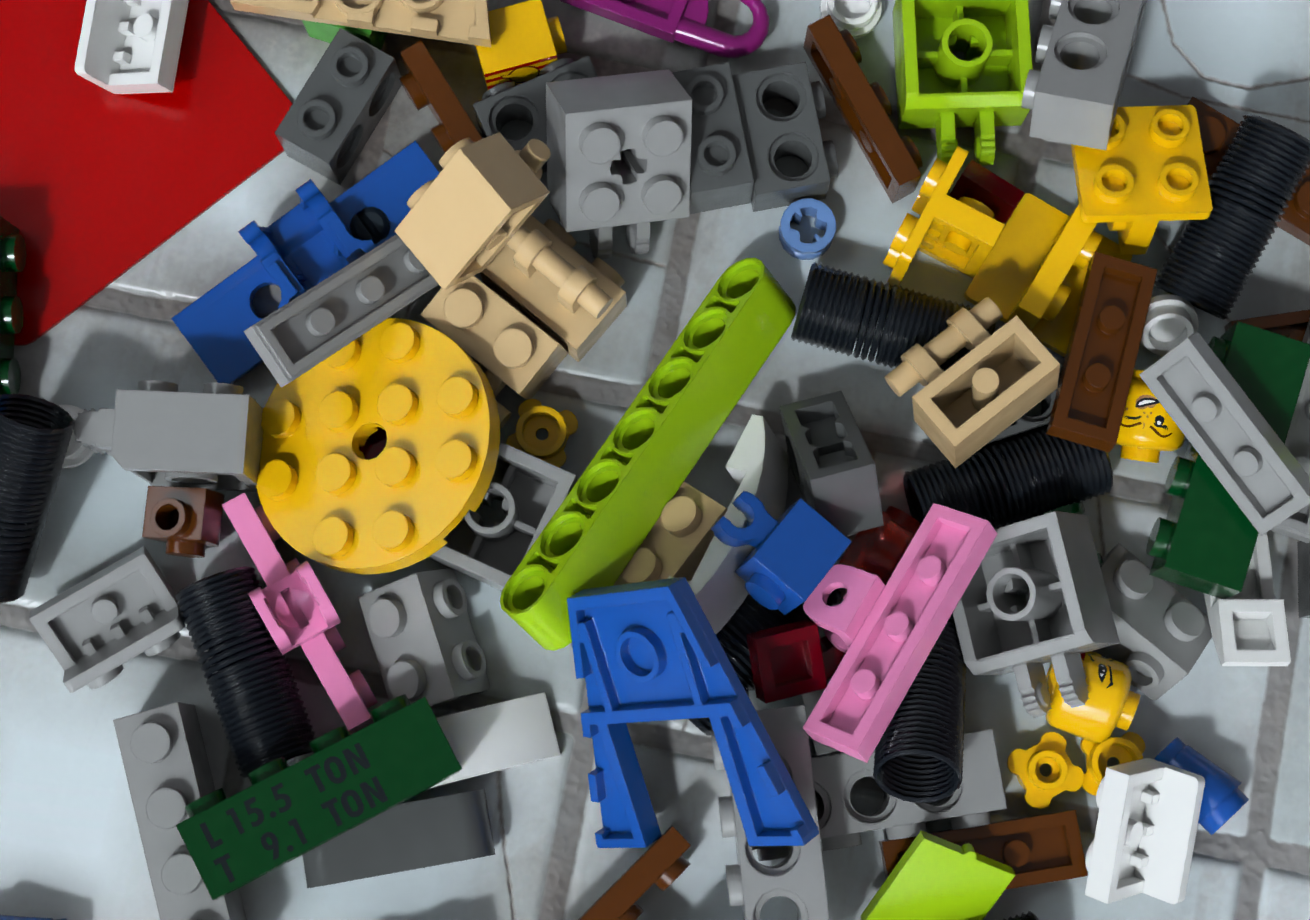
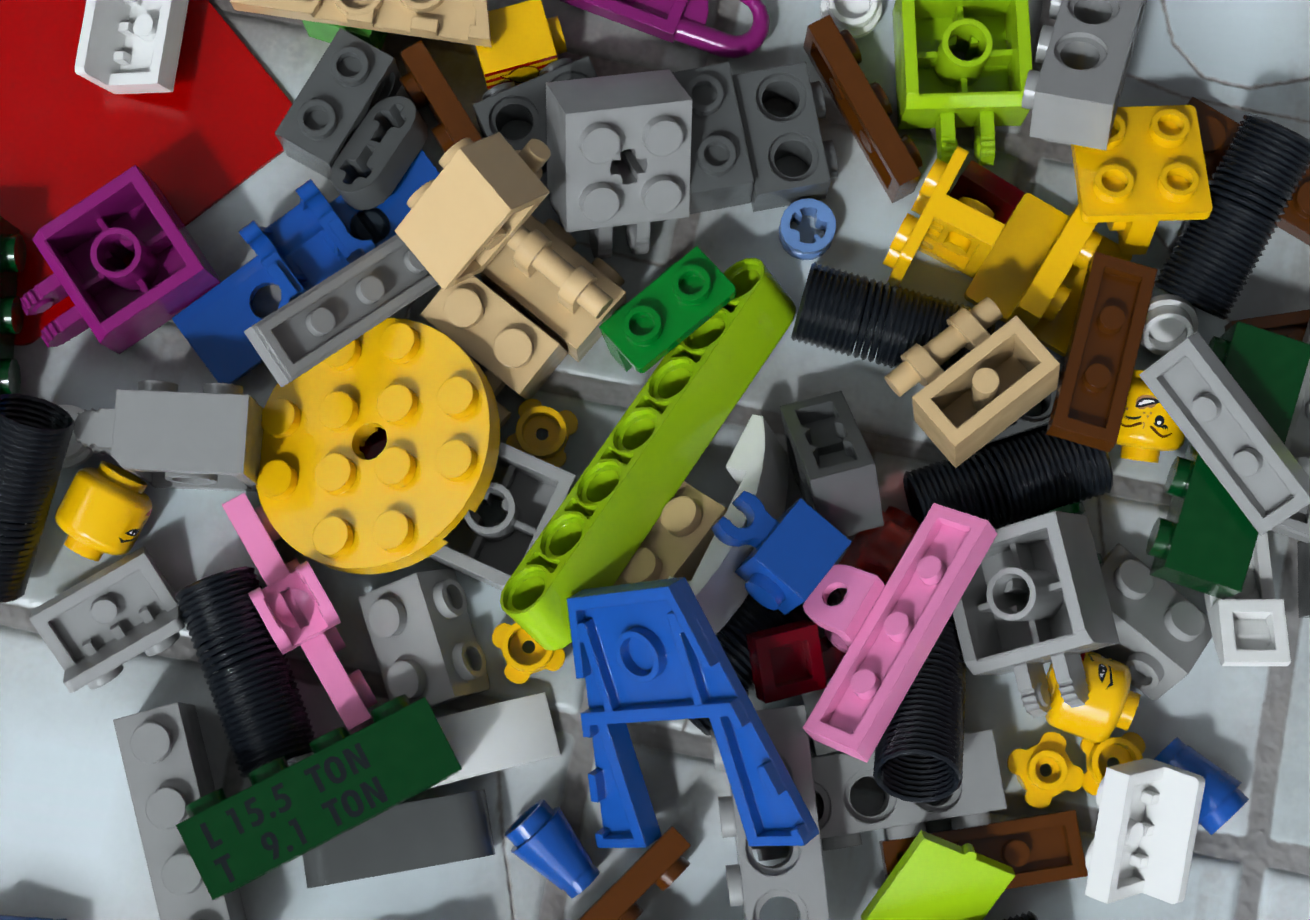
reddish brown plate [142,486,225,558] -> none
none -> magenta hinge [20,165,222,354]
none -> yellow head [55,461,153,561]
none -> dark grey beam [330,96,428,210]
none -> yellow plate [492,623,565,684]
none -> blue cone [505,799,600,898]
none -> green bracket [599,246,737,373]

